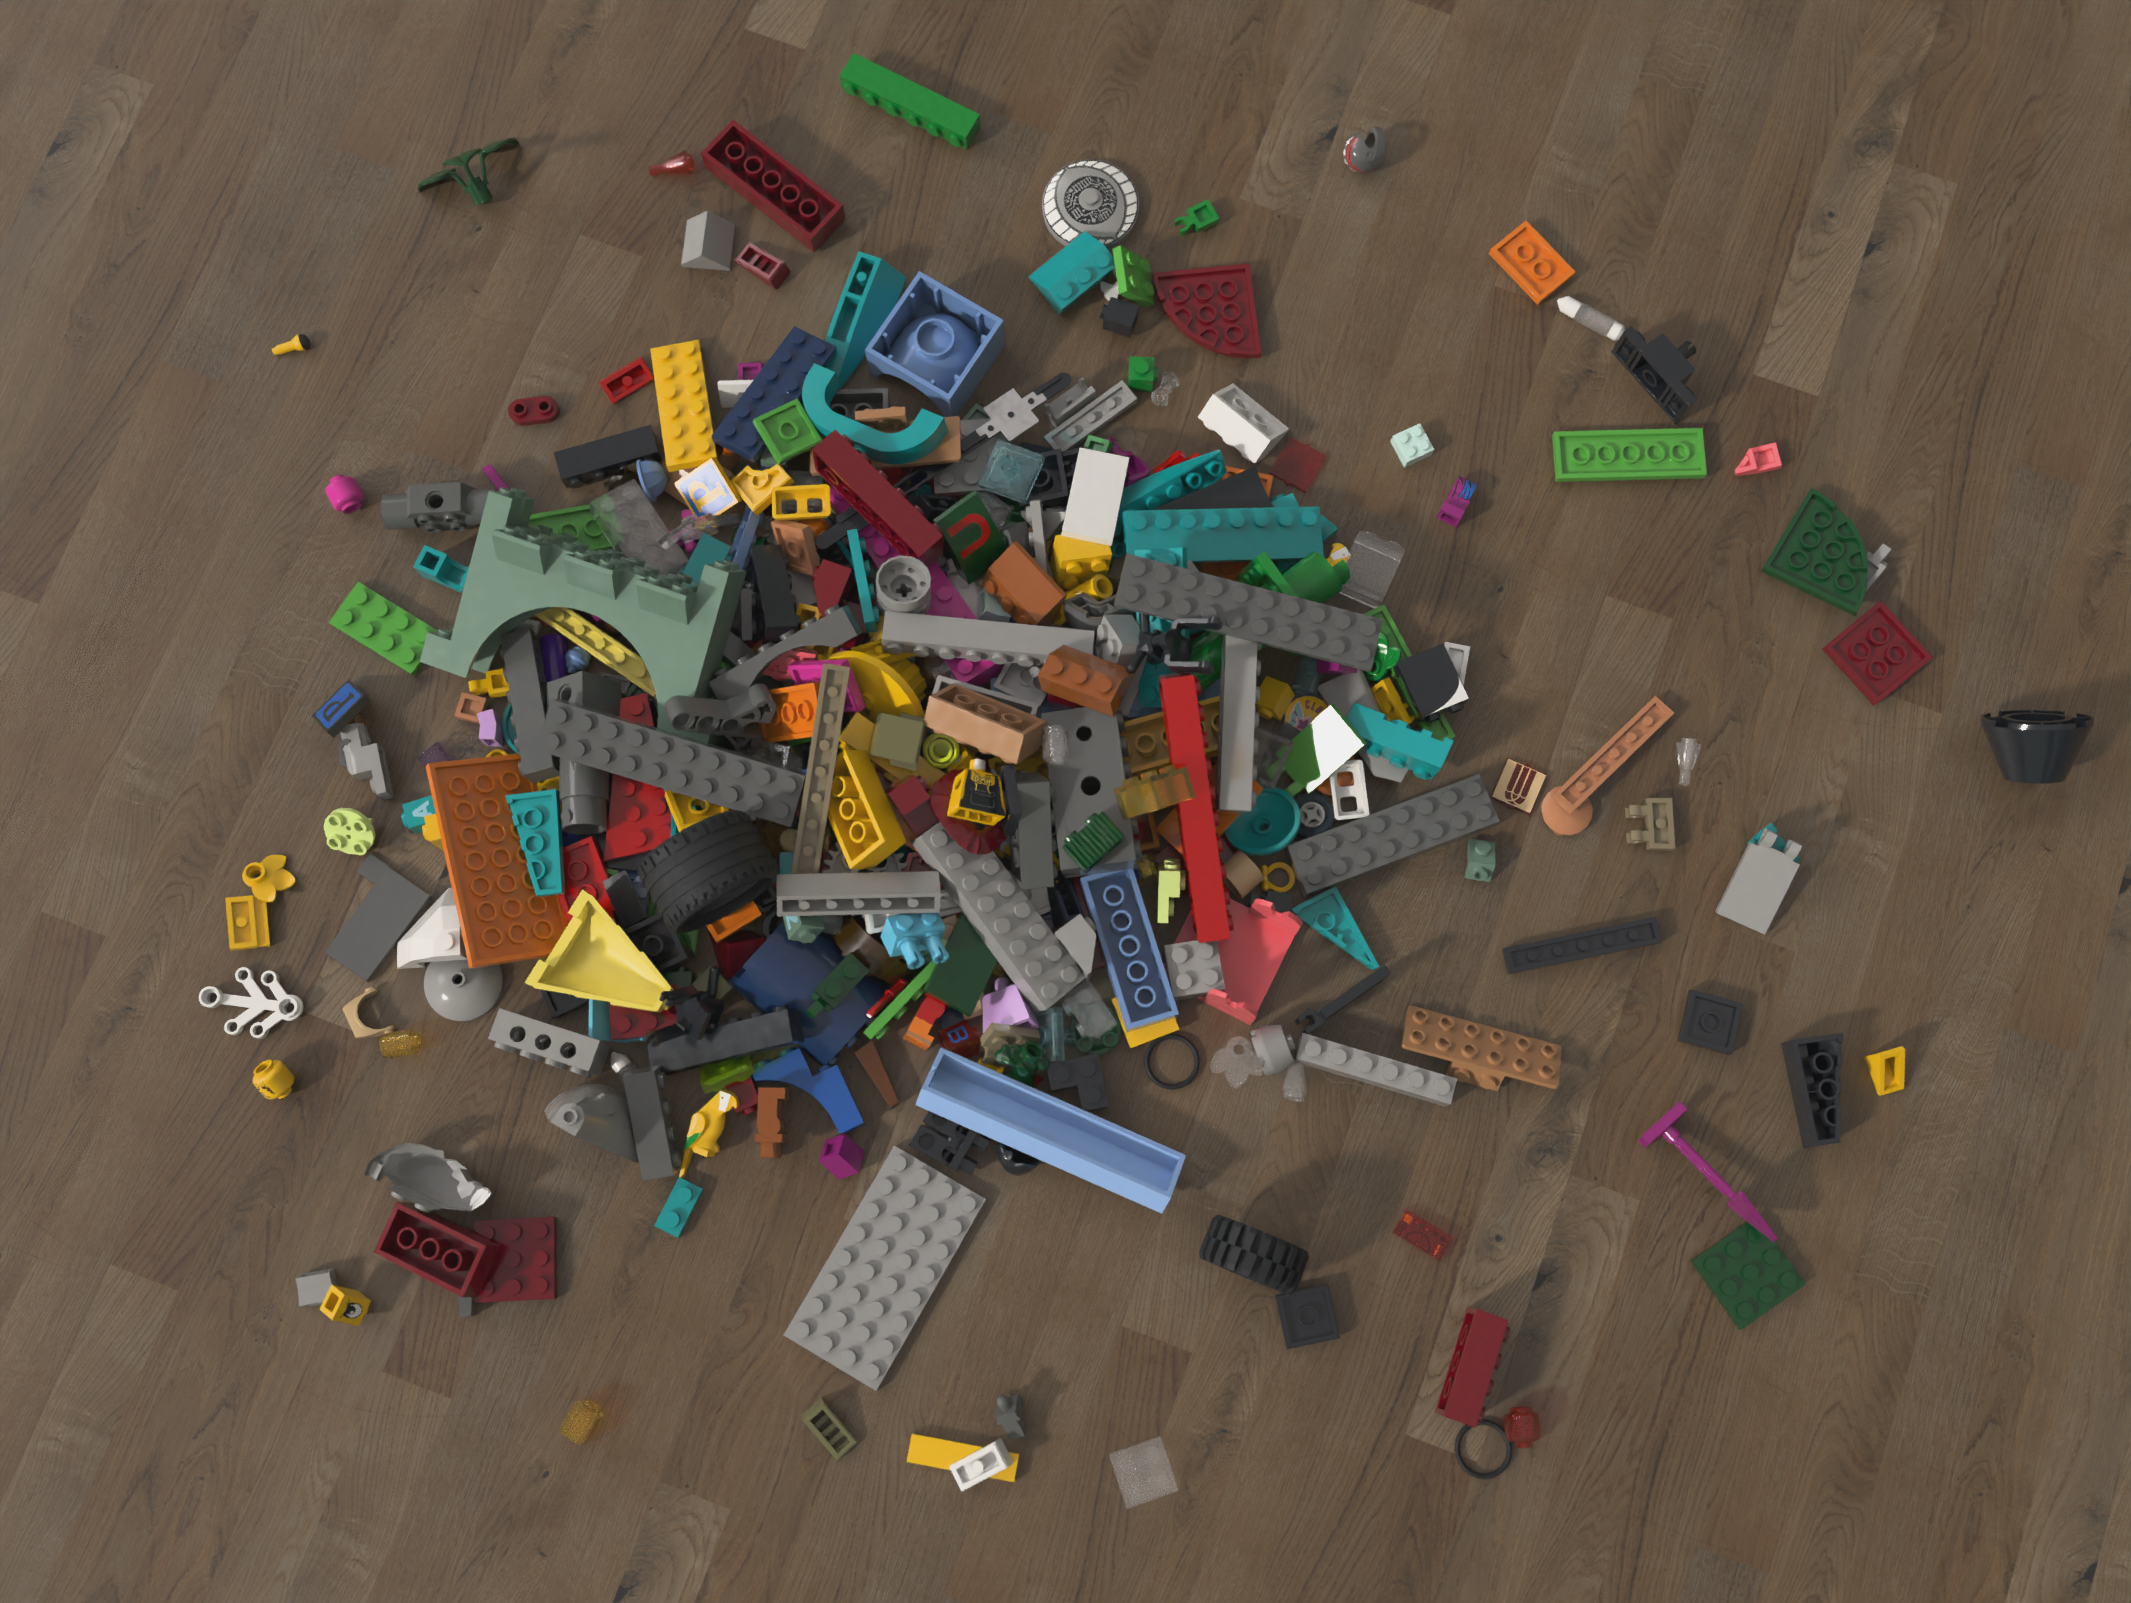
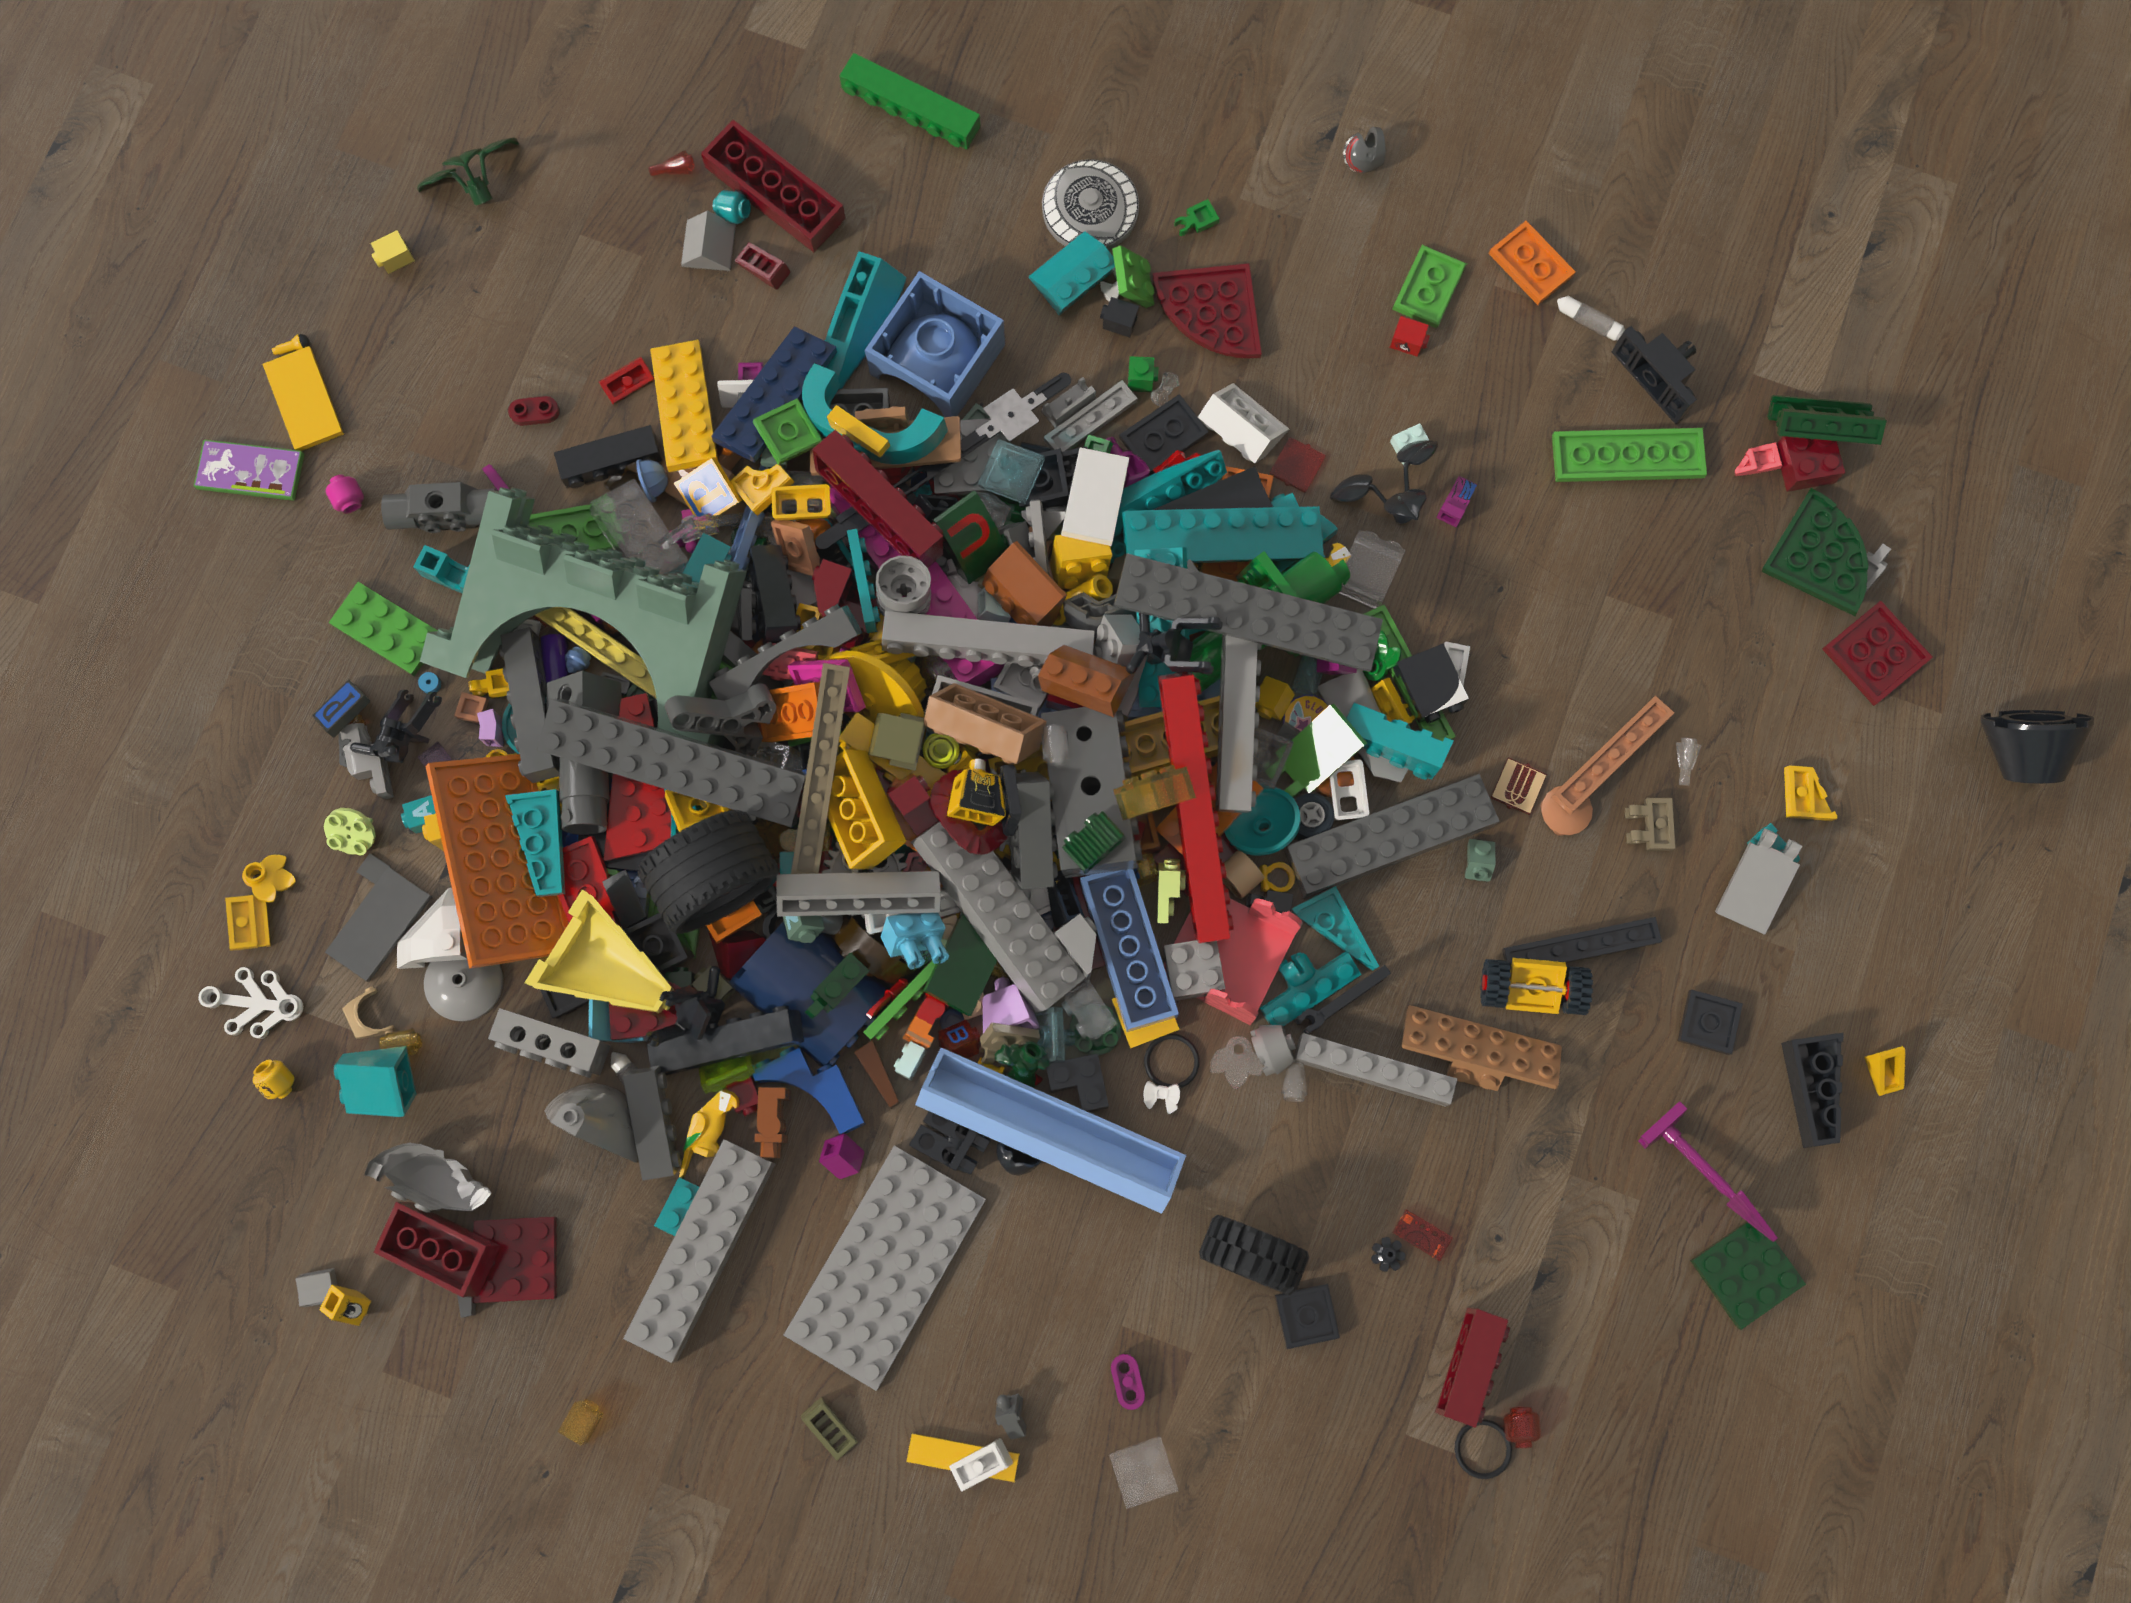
none -> tile [194,440,304,501]
none -> yellow tile [263,346,344,451]
none -> teal slope [334,1046,417,1117]
none -> black piece [350,689,442,763]
none -> light yellow brick [371,230,415,274]
none -> dark azure piece [418,672,441,693]
none -> light grey brick [623,1139,776,1363]
none -> teal head [713,190,751,224]
none -> yellow piece [827,405,890,458]
none -> light aqua piece [894,1041,927,1081]
none -> magenta plate [1111,1354,1145,1410]
none -> black plate [1119,394,1209,475]
none -> white piece [1143,1081,1180,1114]
none -> teal plate [1259,951,1362,1026]
none -> black plant [1330,440,1438,524]
none -> black plant [1371,1237,1405,1272]
none -> red brick [1389,316,1430,357]
none -> bright green tile [1392,245,1467,328]
none -> plate [1480,958,1593,1015]
none -> dark green fence [1767,395,1887,445]
none -> dark red brick [1776,436,1845,492]
none -> yellow wing [1784,765,1837,821]

